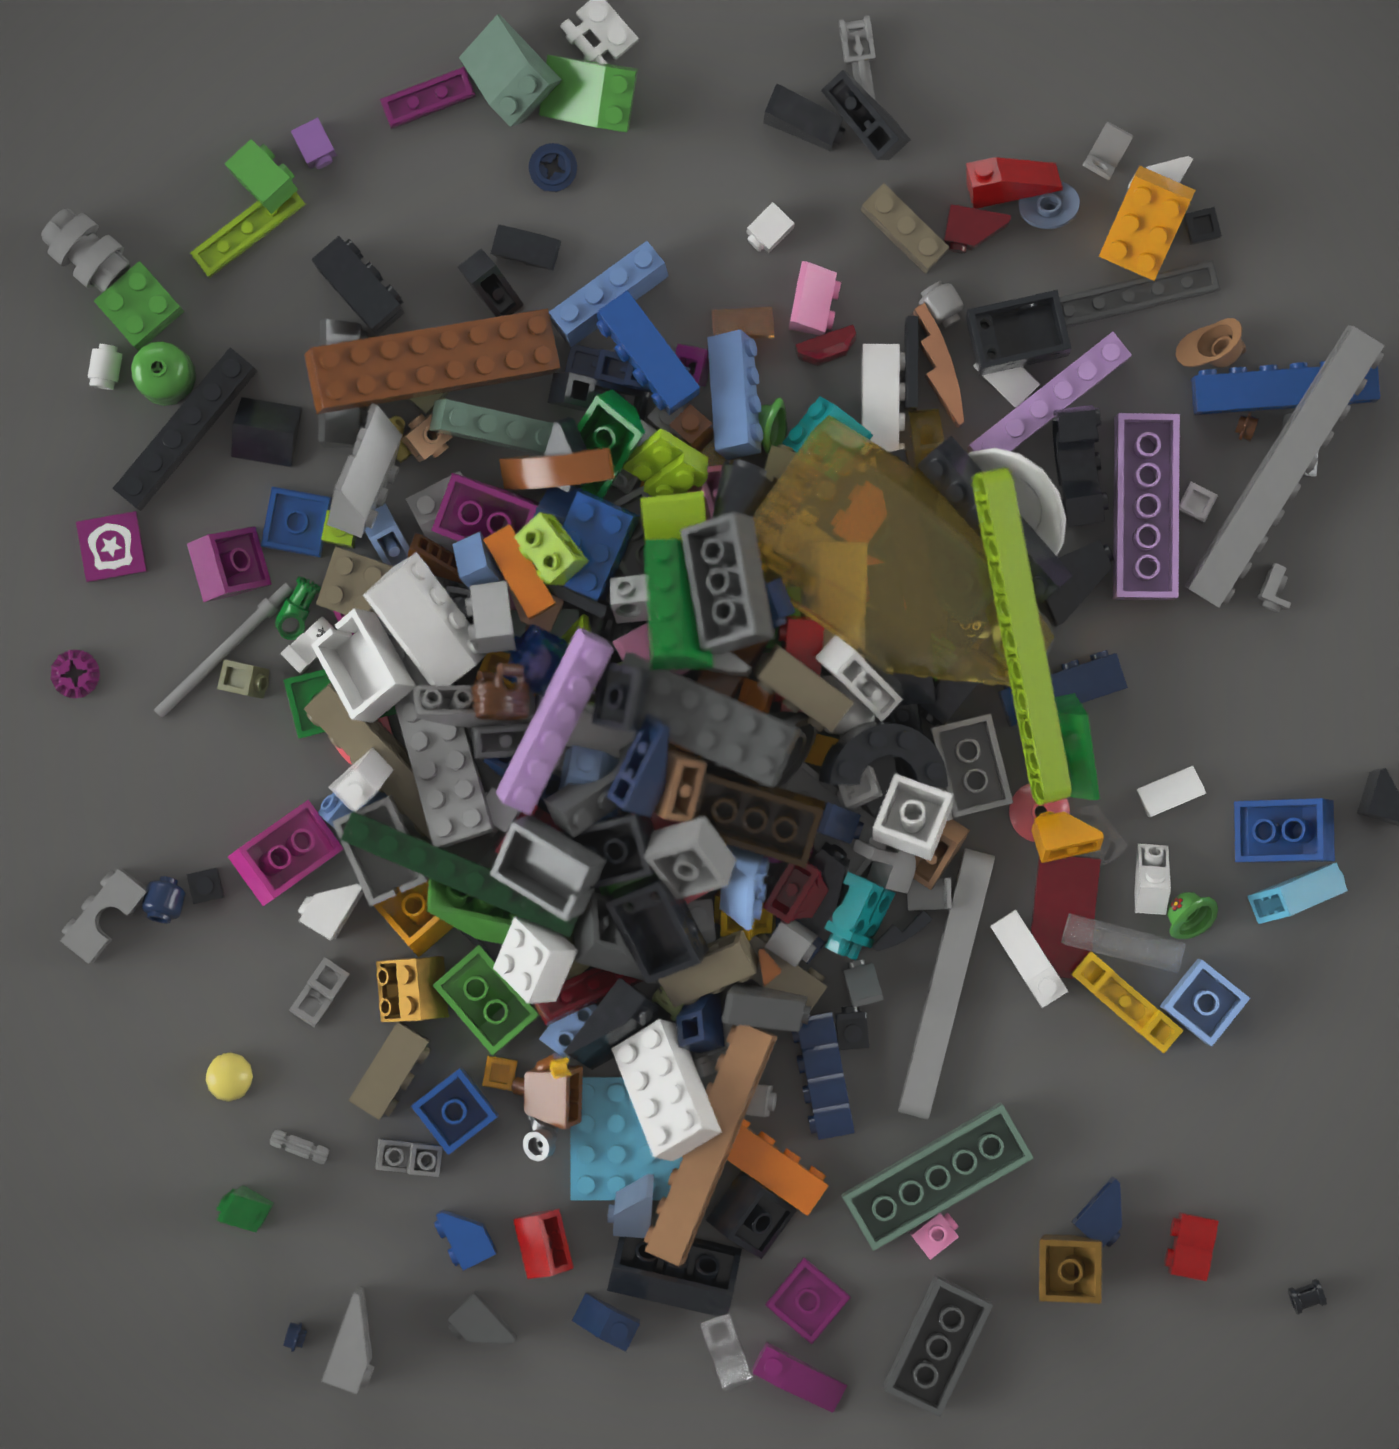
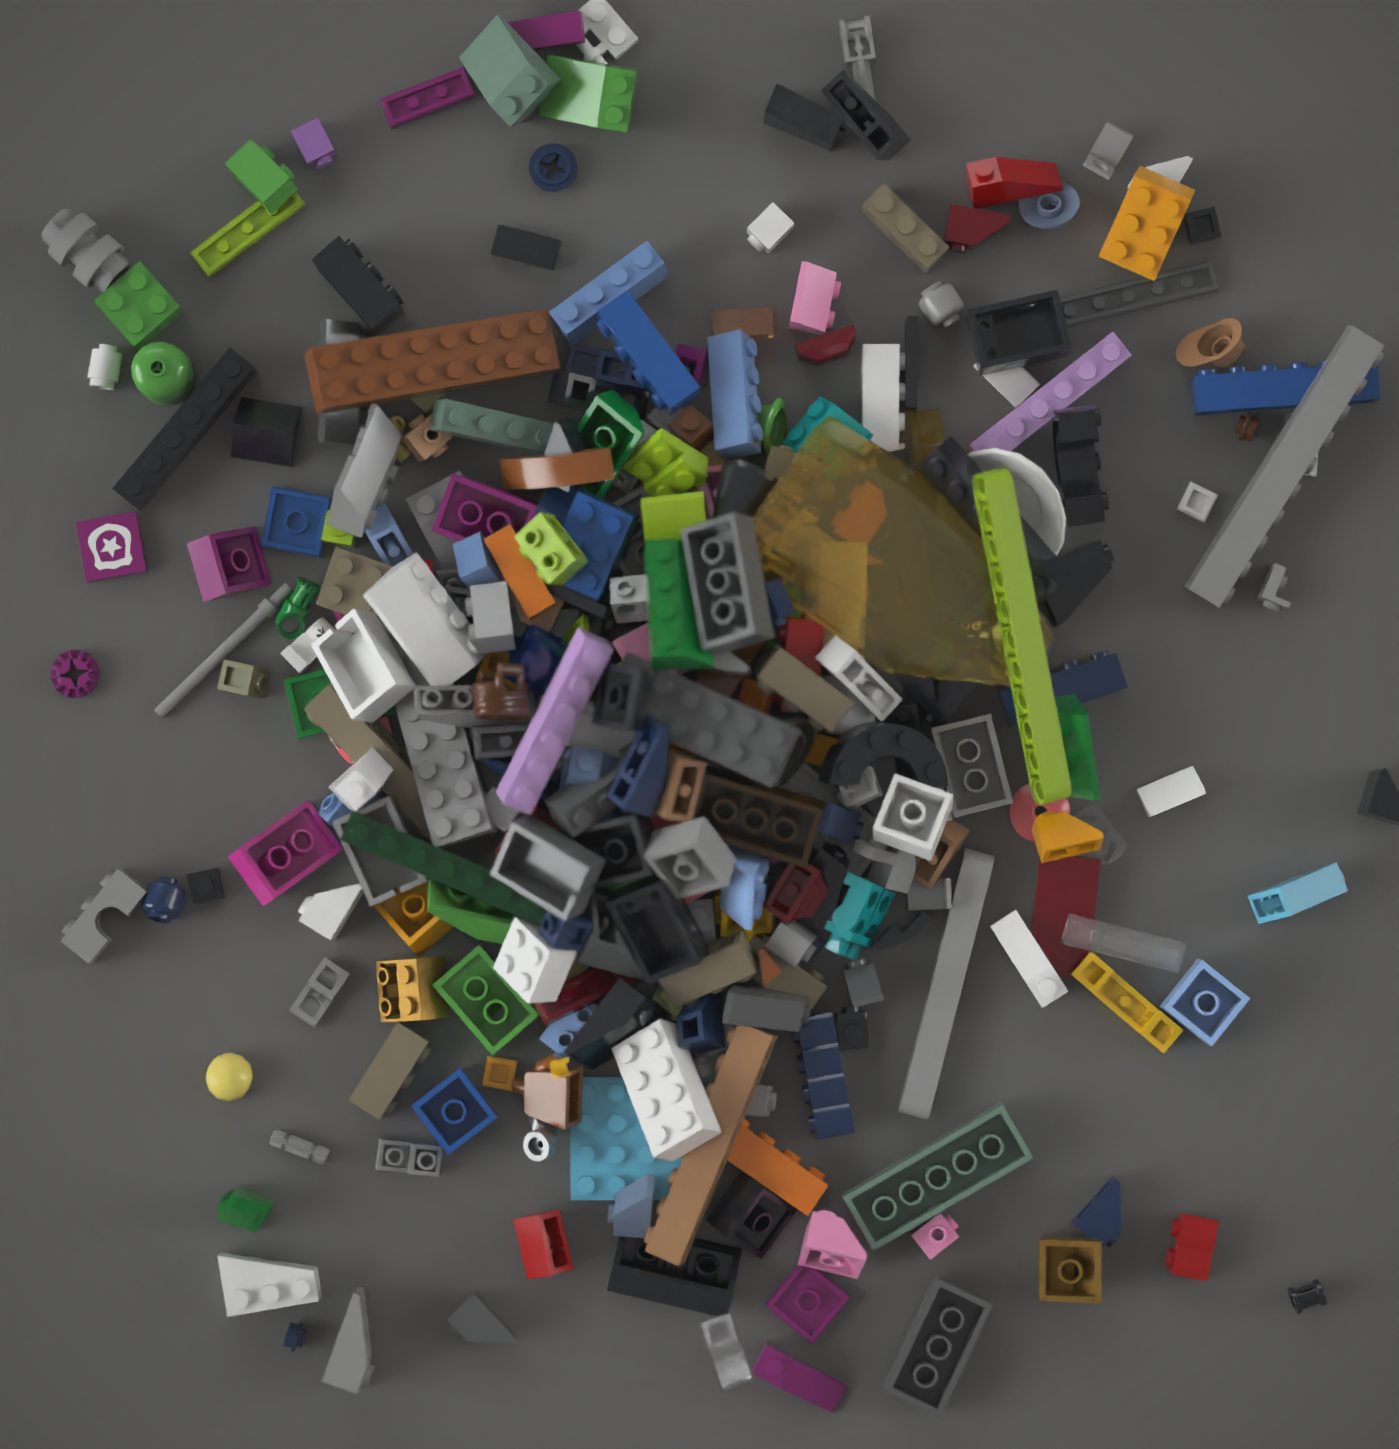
reddish brown slope [407,533,464,584] -> none
blue slope [434,1210,497,1270] -> none
black slope [458,249,524,317] -> none
dark blue slope [572,1293,640,1352] -> none
nougat slope [913,303,964,428] -> none
lavender brick [1113,413,1180,600] -> none
white slope [1134,844,1171,915] -> none
bright green hat [1167,892,1218,939] -> none
blue slope [1234,798,1335,862] -> none
none -> white wedge [217,1252,322,1317]
none -> magenta tile [507,11,585,51]
none -> dark blue bracket [539,910,594,952]
none -> bright pink slope [798,1210,867,1279]

